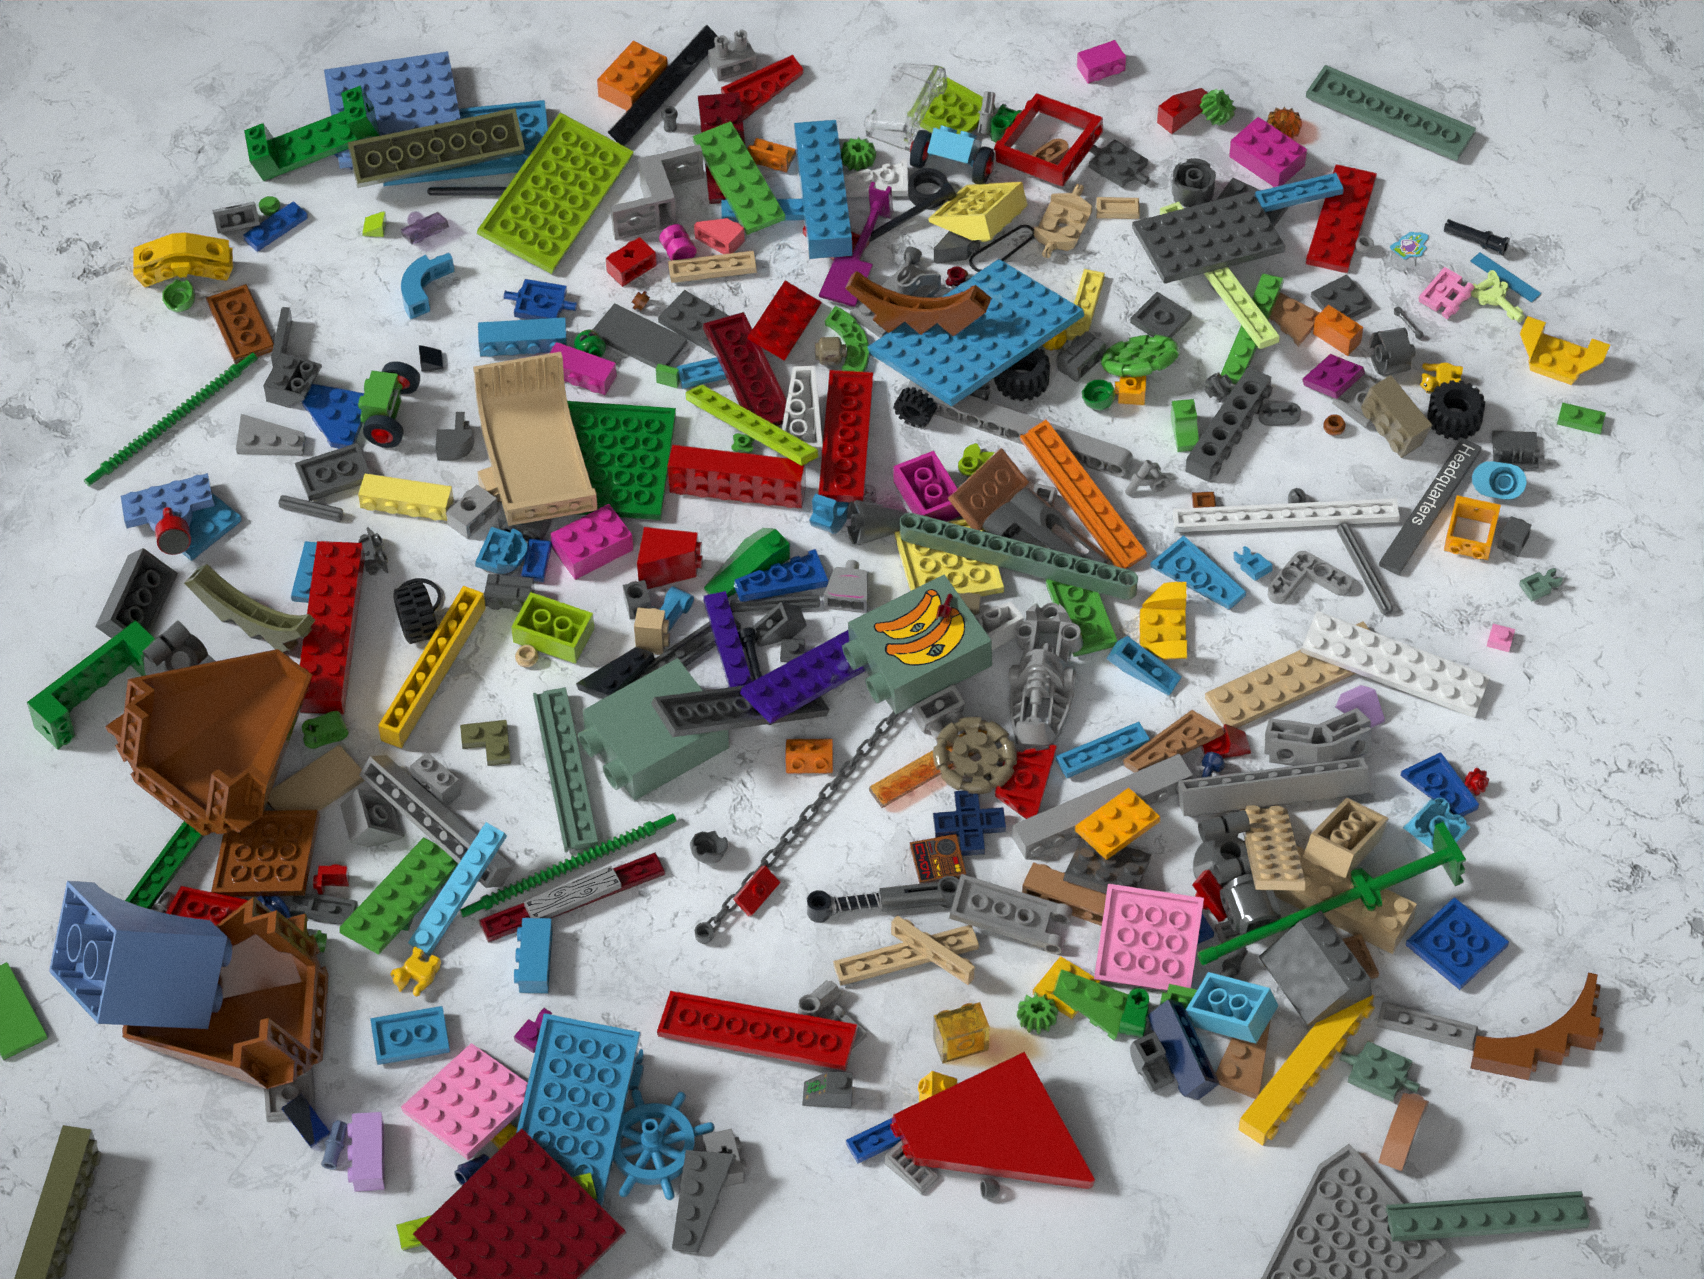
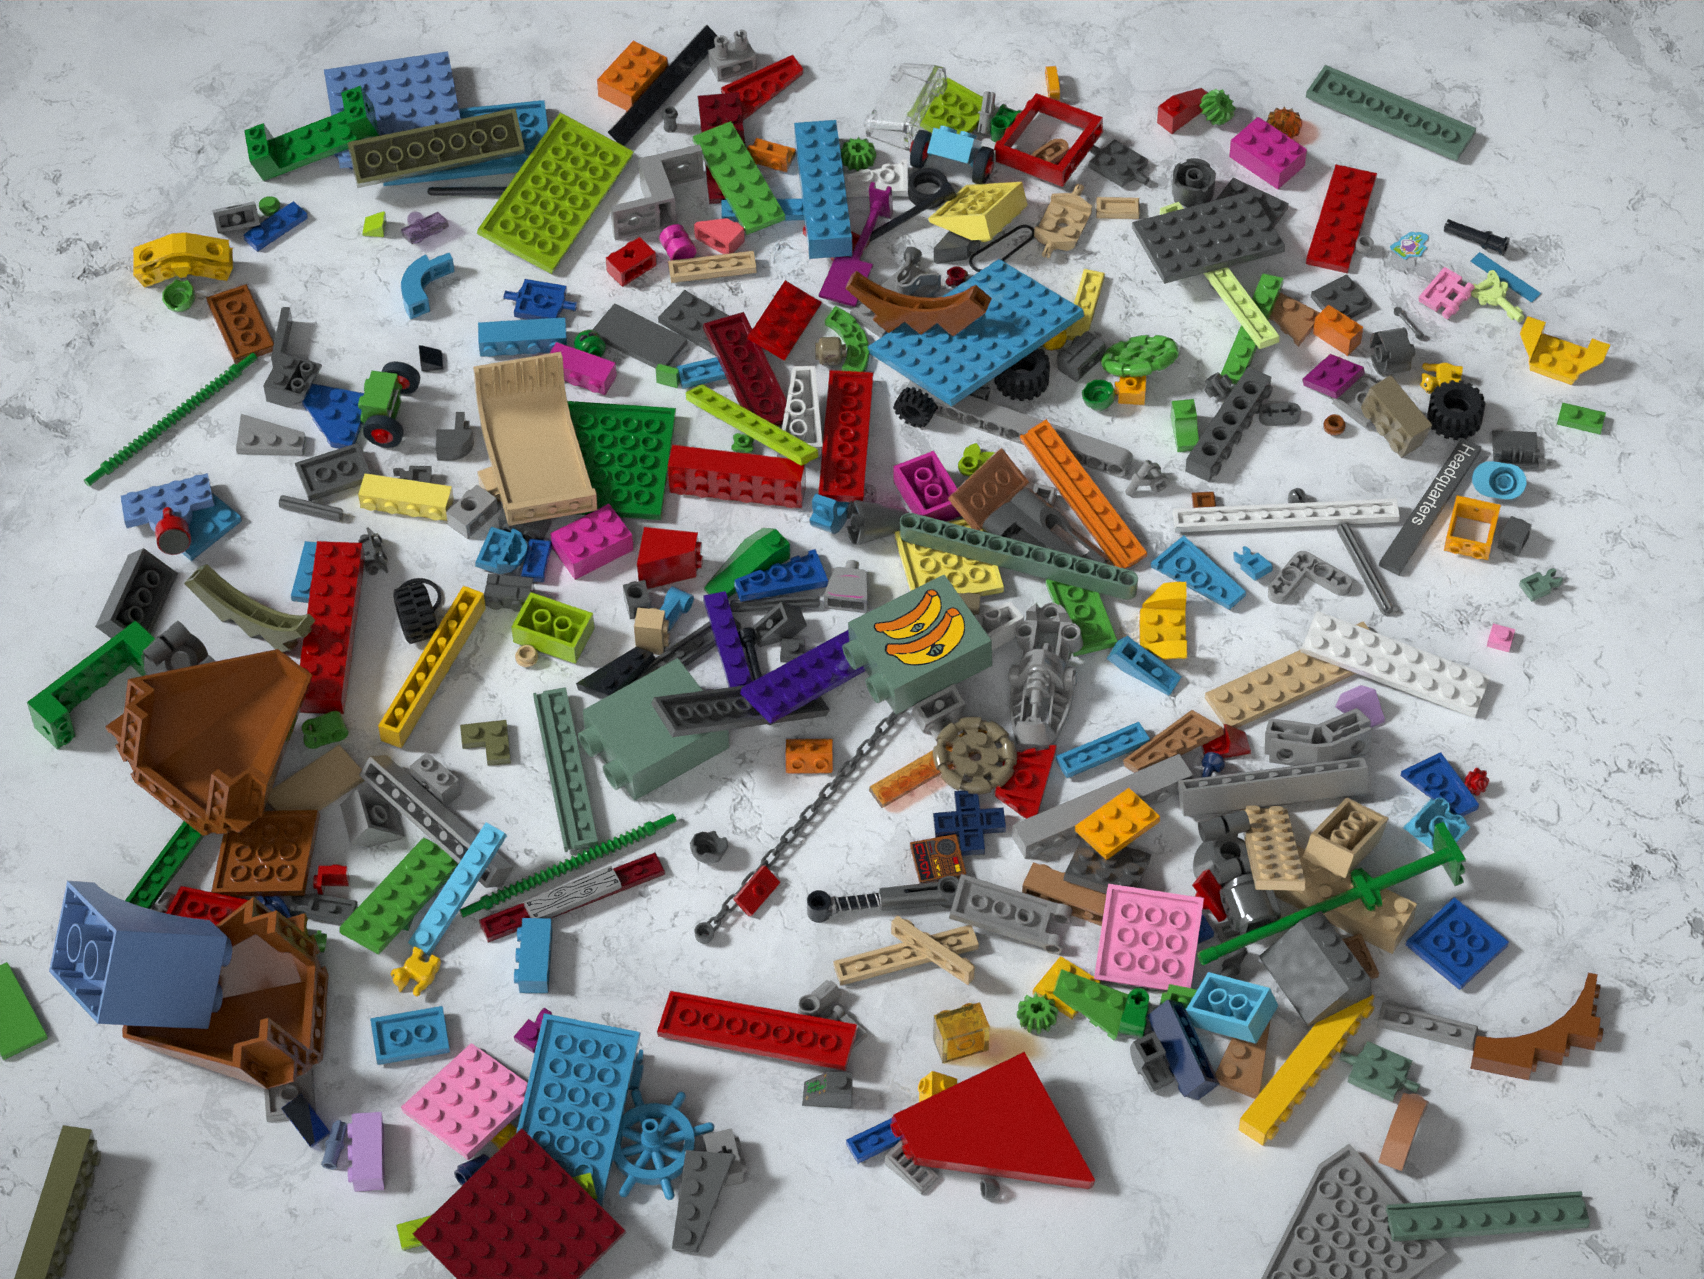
dark orange plate [631,291,650,311] -> none
dark red hand [936,594,953,622] -> none
dark pink brick [1077,40,1126,84] -> none
dark grey plate [1130,292,1192,338] -> none
dark azure plate [1255,173,1343,212] -> none
none -> dark grey plate [393,466,432,483]
none -> light orange beam [1045,66,1060,100]

